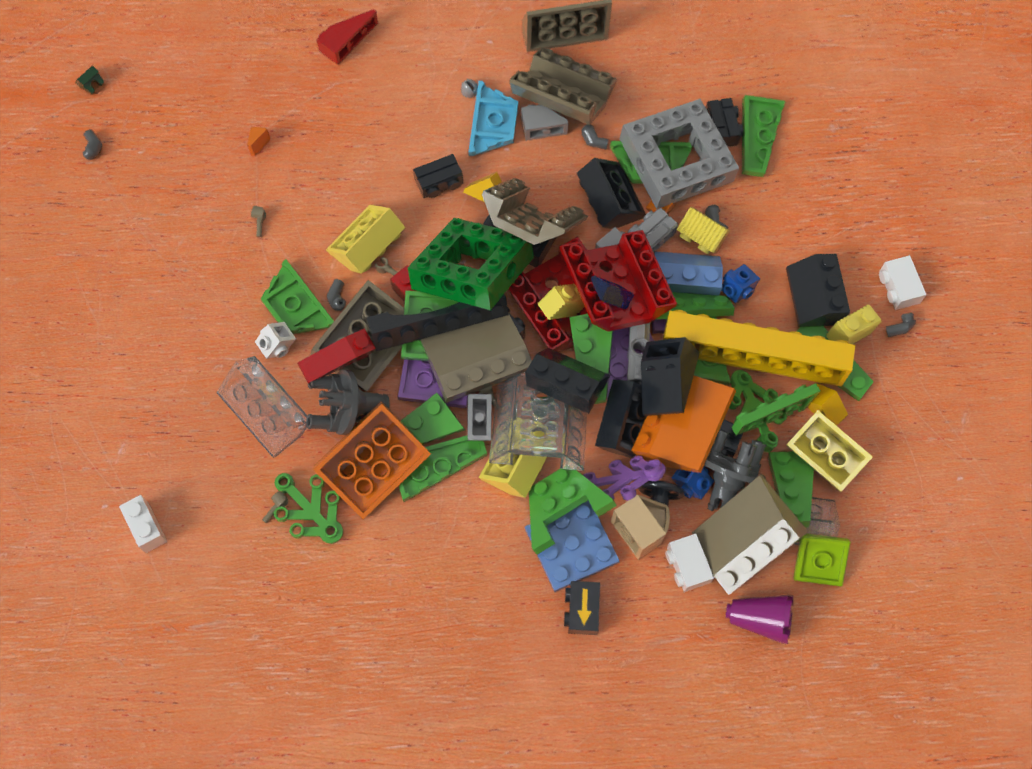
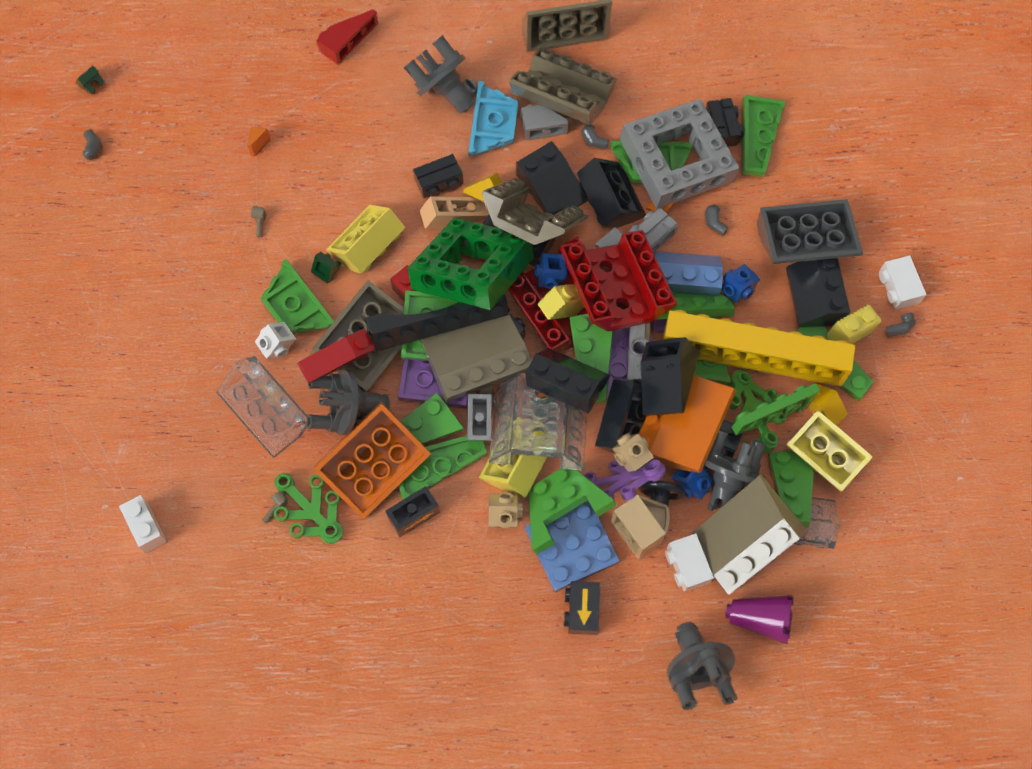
dark grey arm [326,279,346,311] -> none
dark tan hand [375,257,398,276] -> none
slope [591,275,634,309] -> none
light yellow brick [676,207,730,255] -> none
lime tile [793,534,850,587] -> none
none -> dark green tile [311,252,341,283]
none -> black brick [385,486,440,537]
none -> dark grey piece [404,35,474,114]
none -> light nougat slope [420,196,489,229]
none -> tan brick [489,492,522,528]
none -> black slope [516,141,588,215]
none -> blue brick [534,253,568,289]
none -> tan brick [612,433,654,472]
none -> dark grey piece [667,622,738,710]
none -> dark grey slope [757,199,863,264]

